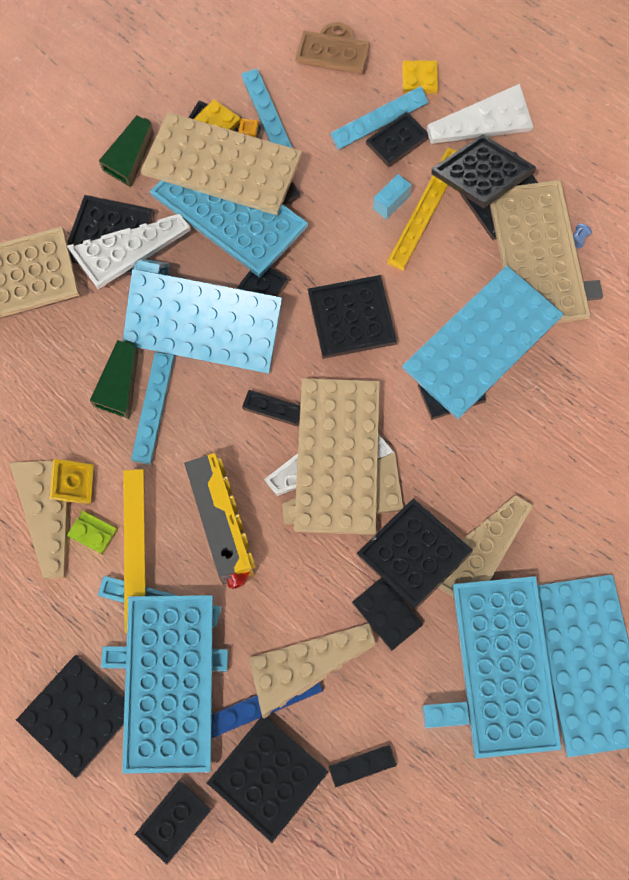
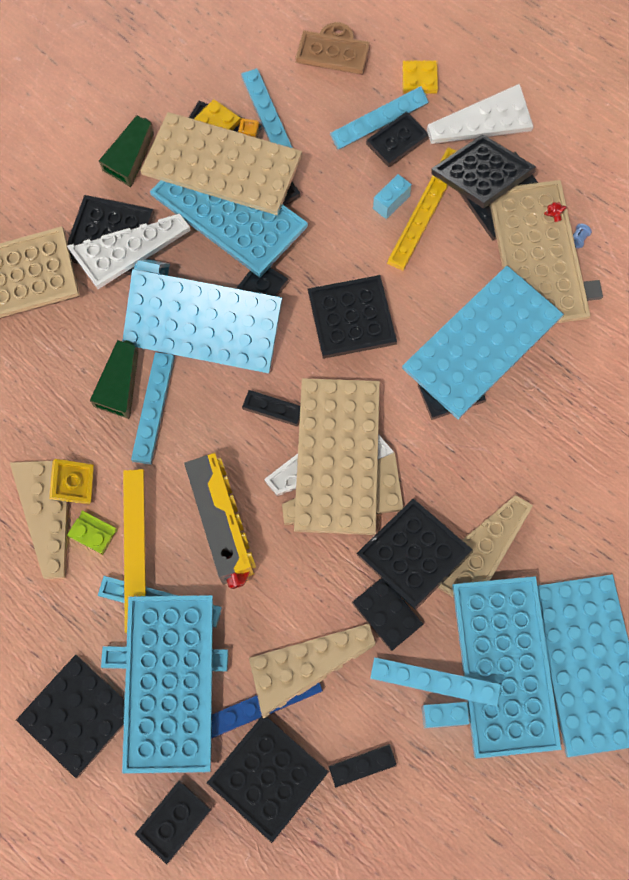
none -> medium azure plate [370,657,501,706]
none -> red plant [544,202,567,222]

